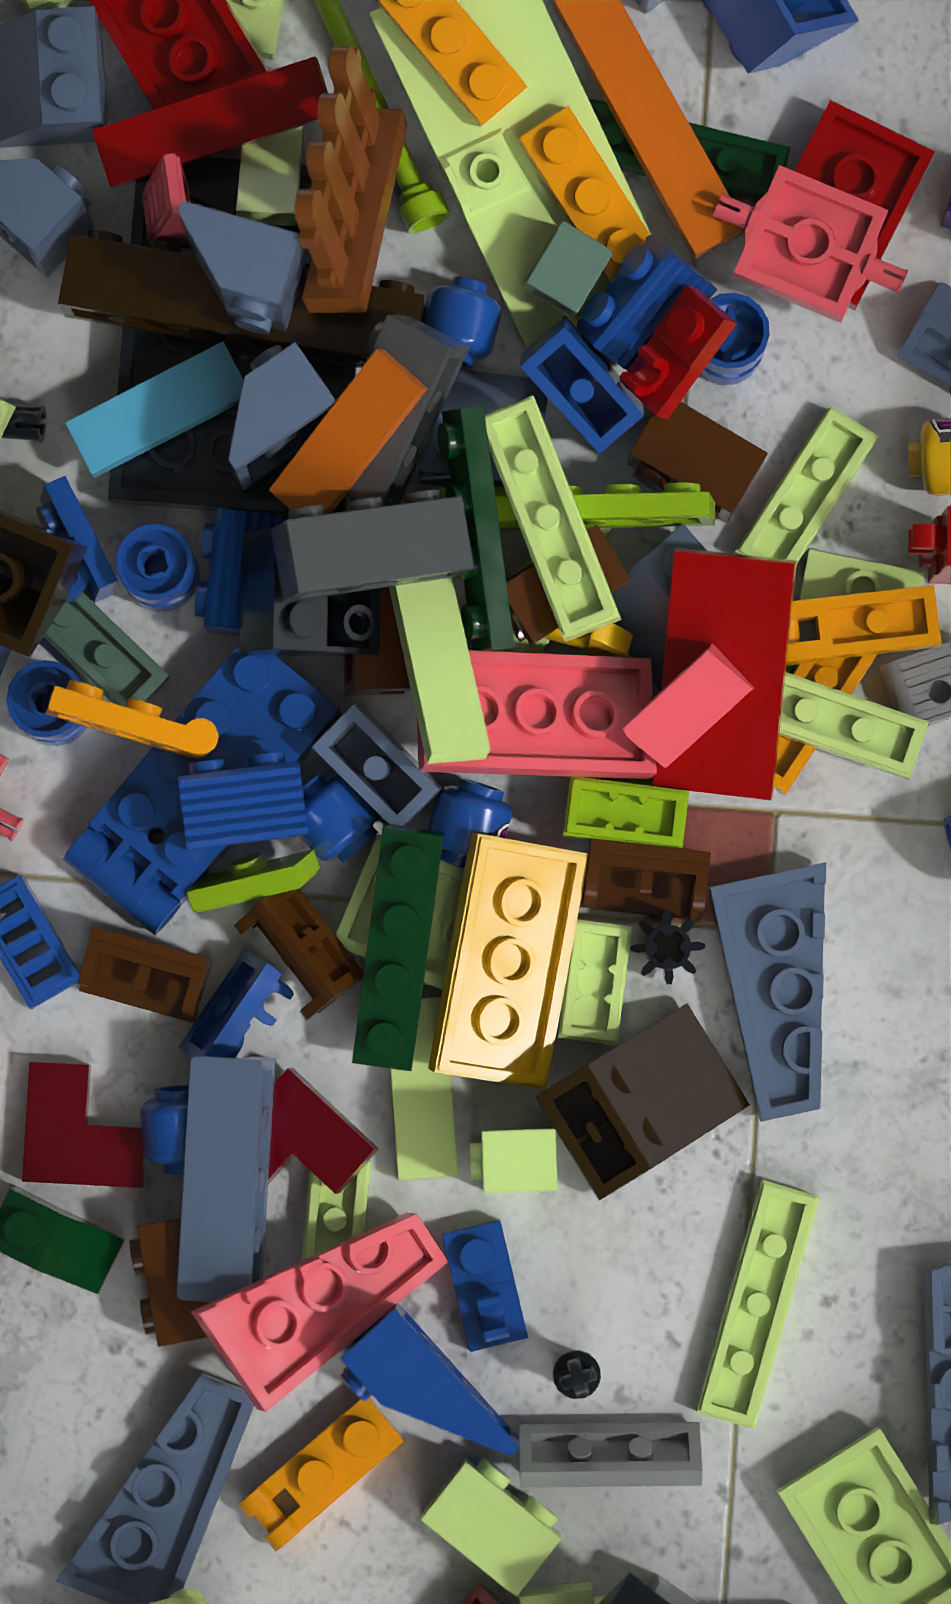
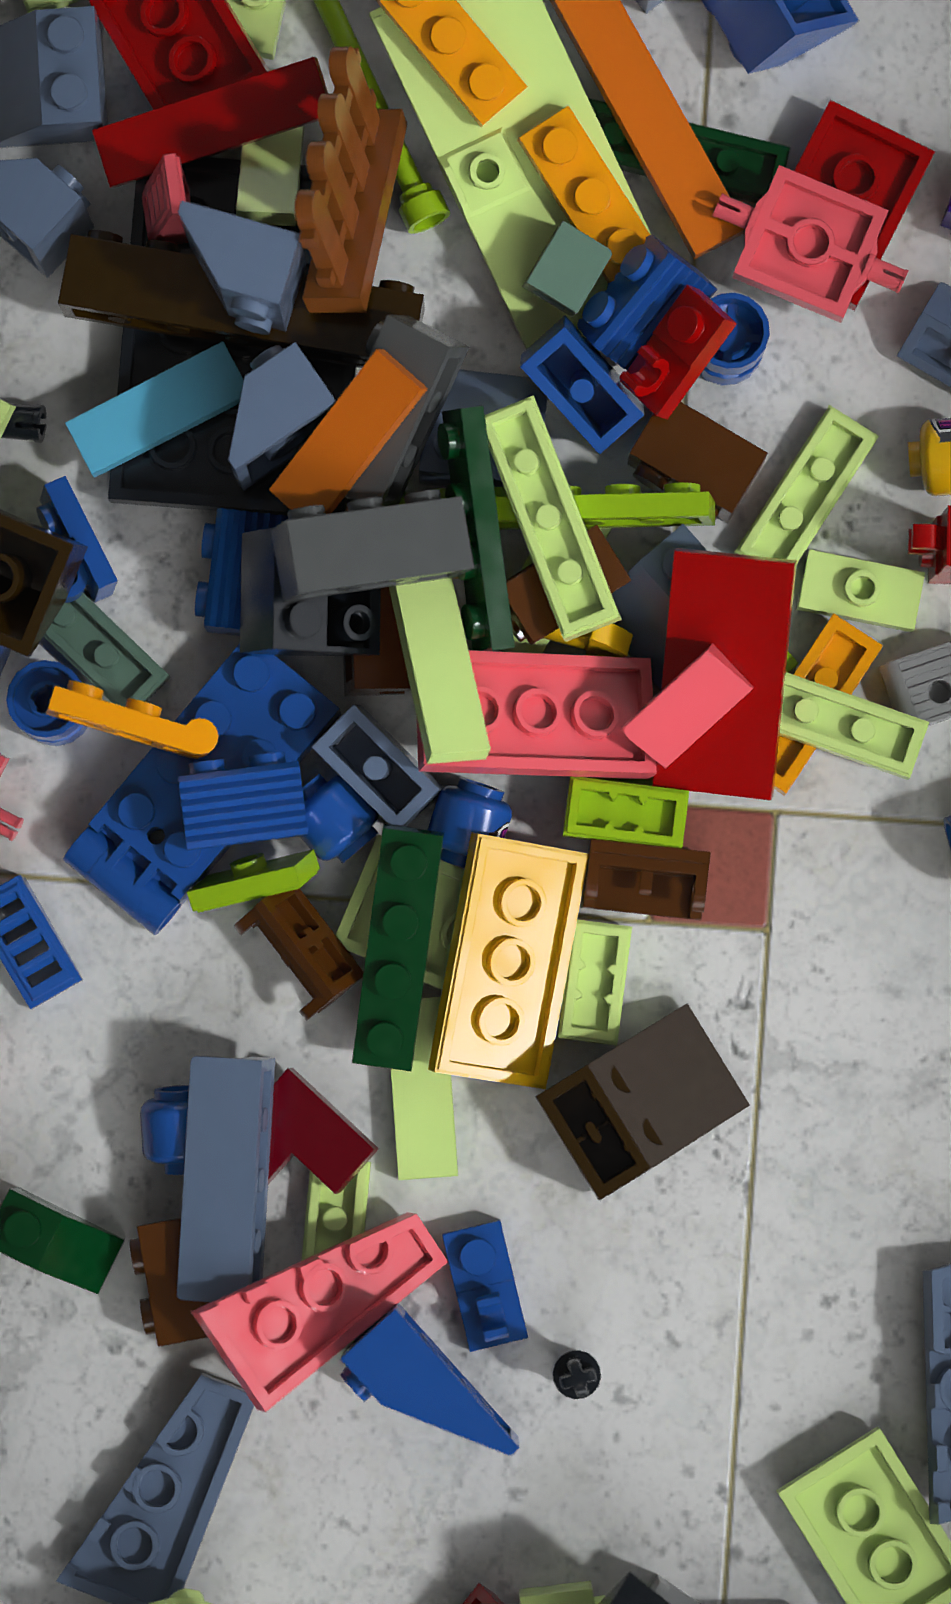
dark red tile [22,1062,145,1188] -> none
reddish brown hinge [77,926,213,1023] -> none
blue wheel [116,524,200,612] -> none
blue plate [178,948,294,1058] -> none
light orange plate [237,1398,405,1552] -> none
yellowish green brick [421,1456,562,1597] -> none
blue head [422,276,502,368] -> none
yellowish green brick [470,1128,558,1193] -> none
light grey plate [519,1422,703,1487] -> none
black gear [630,910,705,985] -> none
yellowish green tile [695,1180,820,1429] -> none
sand blue wing [709,862,826,1122] -> none
light orange plate [786,585,942,666] -> none

